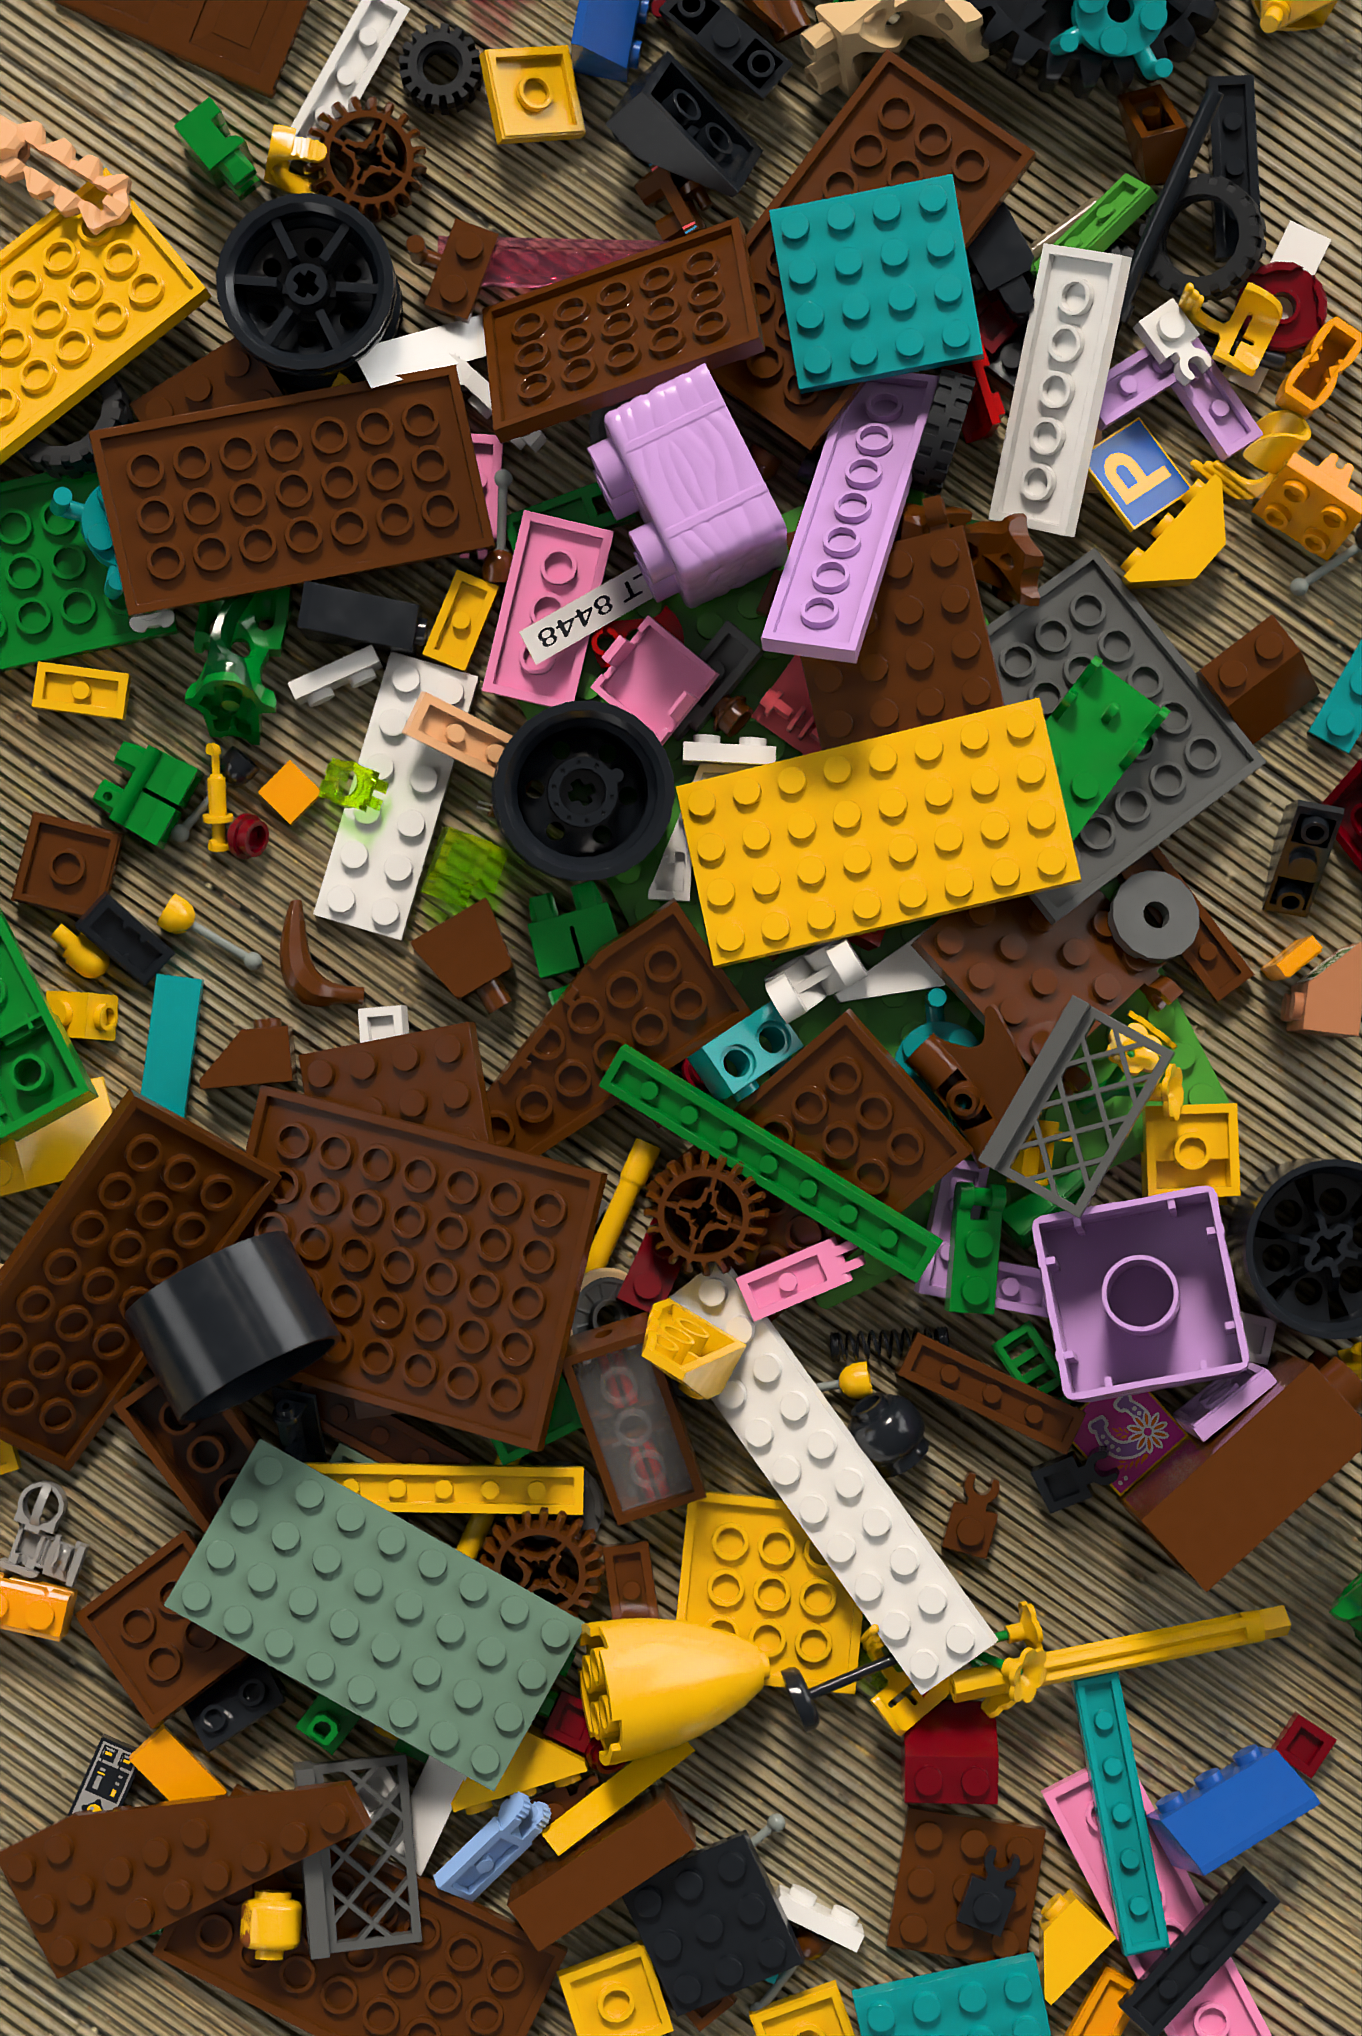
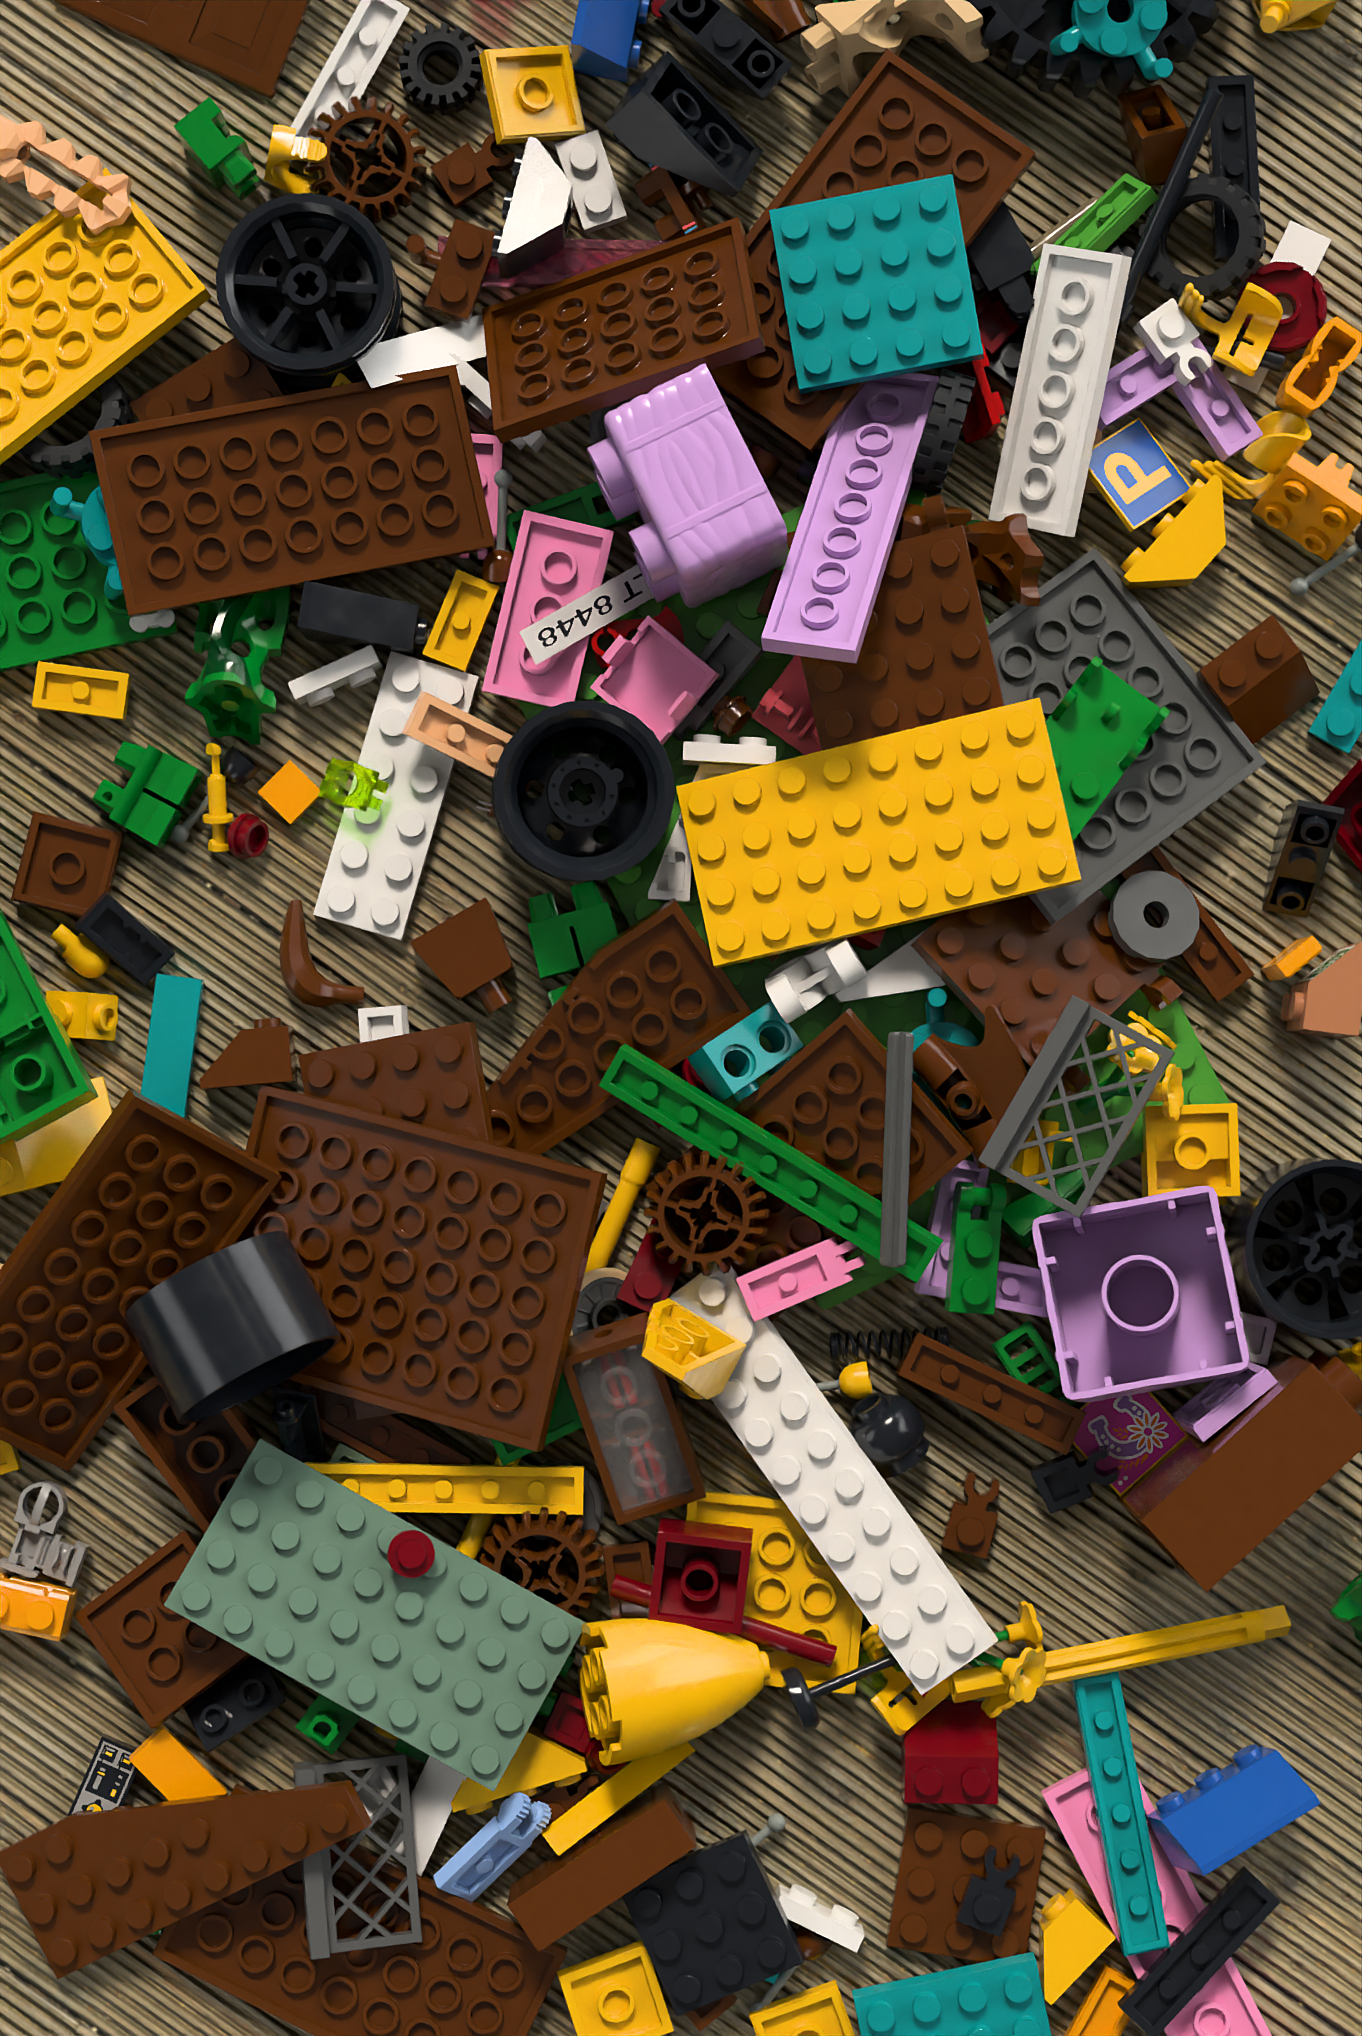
hinge [156,893,262,970] -> none
yellow head [240,1890,303,1960] -> none
clear neon green brick [420,827,509,908] -> none
dark red plate [1271,1711,1337,1779] -> none
none -> dark red plate [387,1530,435,1578]
none -> reddish brown plate [430,133,515,209]
none -> slope [492,137,573,280]
none -> white plate [555,130,627,235]
none -> dark red piece [609,1574,837,1668]
none -> dark red slope [648,1517,753,1634]
none -> dark grey axle [880,1032,914,1267]

